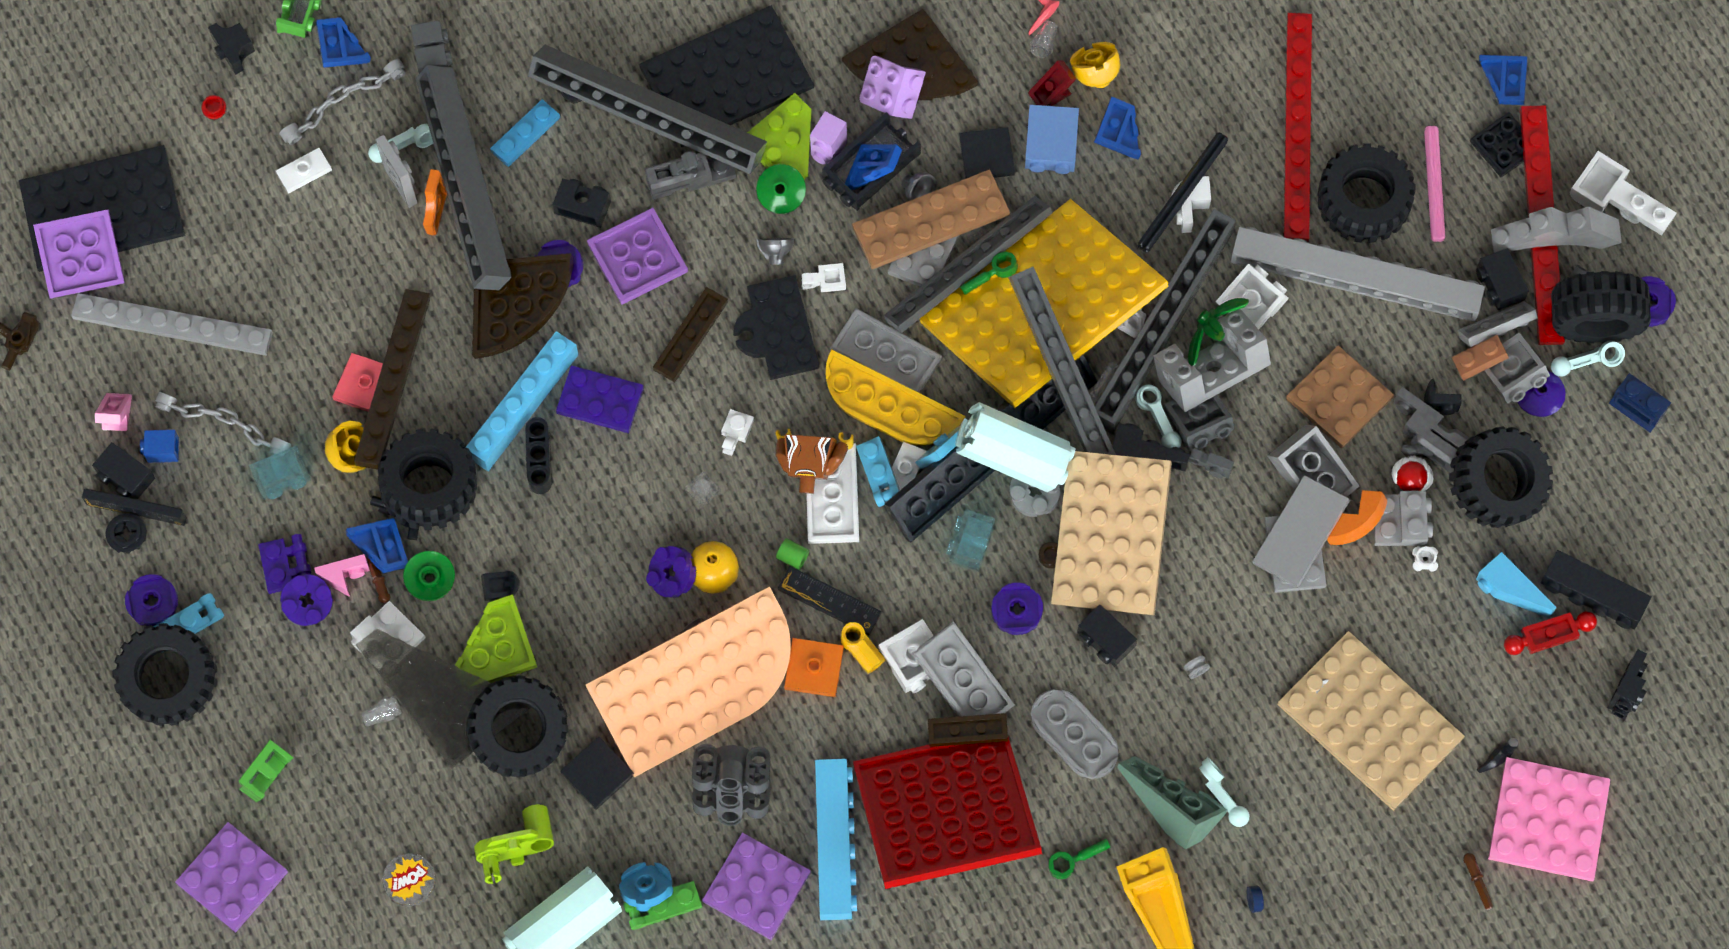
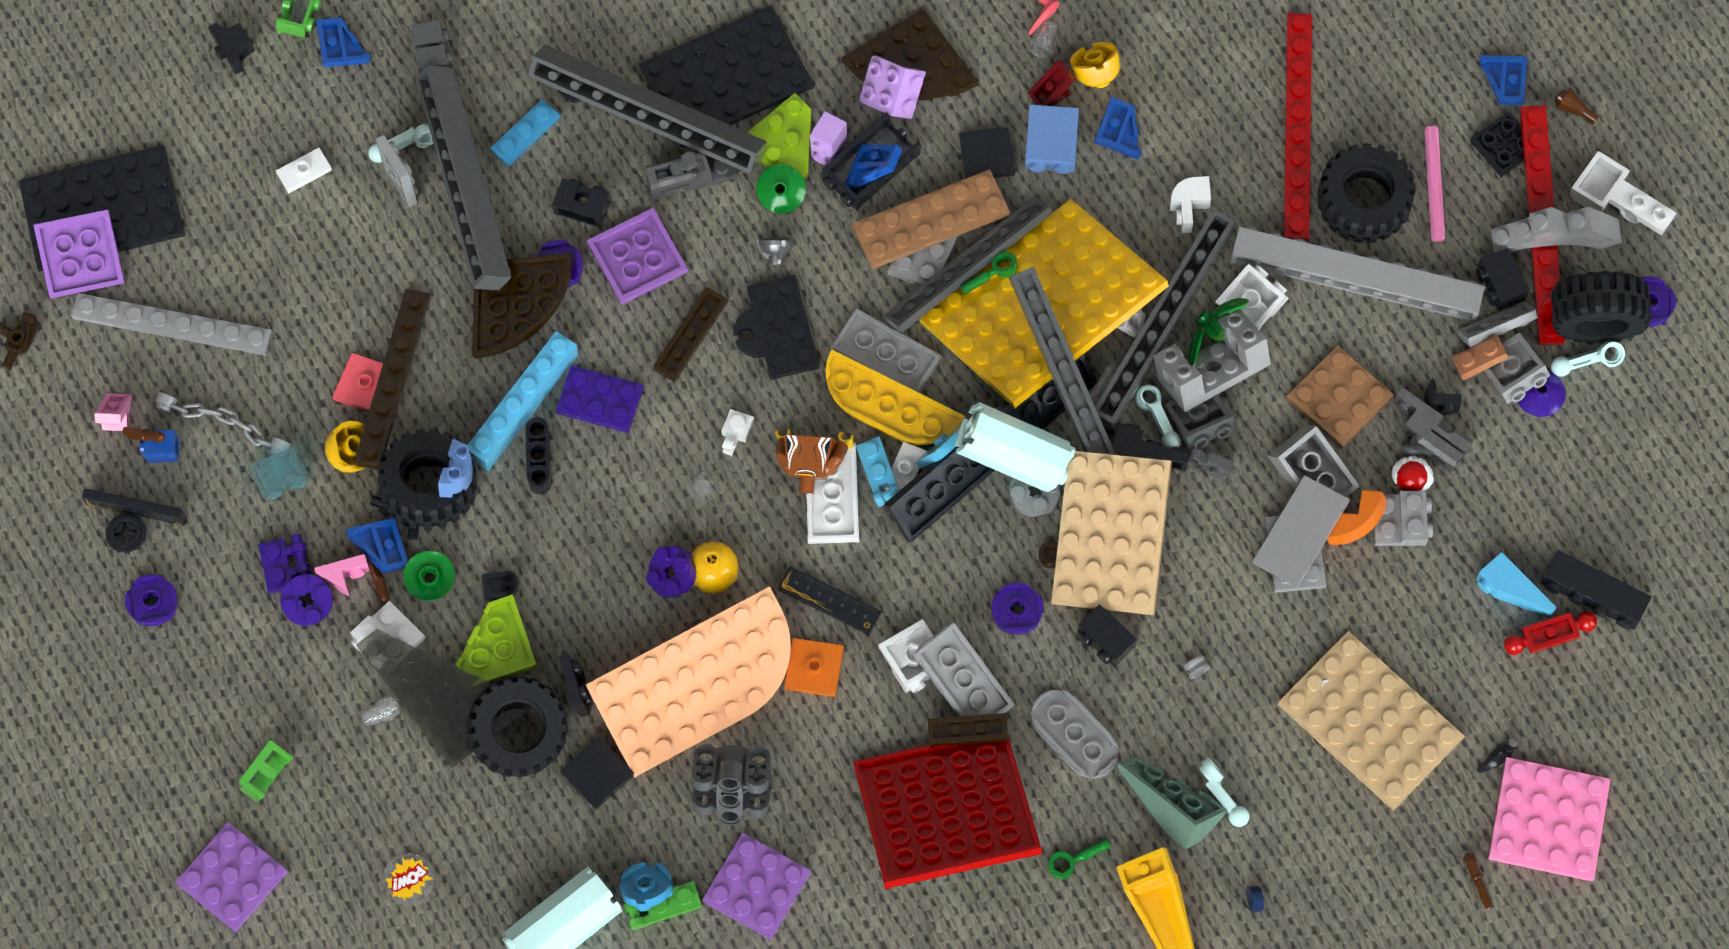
black brick [92,442,155,499] -> none
black tyre [113,623,217,726] -> none
medium azure plate [153,593,224,653] -> none
red plate [201,95,227,119] -> none
light grey piece [279,59,406,145] -> none
orange tile [423,169,447,236] -> none
lime piece [474,804,554,884] -> none
bright green gear [776,538,810,570] -> none
white plate [801,263,846,292] -> none
medium azure brick [815,759,857,920] -> none
yellow piece [840,622,886,674] -> none
flat silver piece [901,172,938,201] -> none
clear light blue brick [946,509,995,572] -> none
black axle [1138,132,1228,253] -> none
white plate [1412,546,1438,572] -> none
black tyre [1449,426,1553,528] -> none
black plate [1607,649,1648,719] -> none
dark blue window [1609,373,1672,433] -> none
none -> reddish brown piece [122,426,166,443]
none -> medium blue cylinder [438,439,473,498]
none -> black tile [559,653,593,717]
none -> reddish brown cone [1555,88,1599,124]

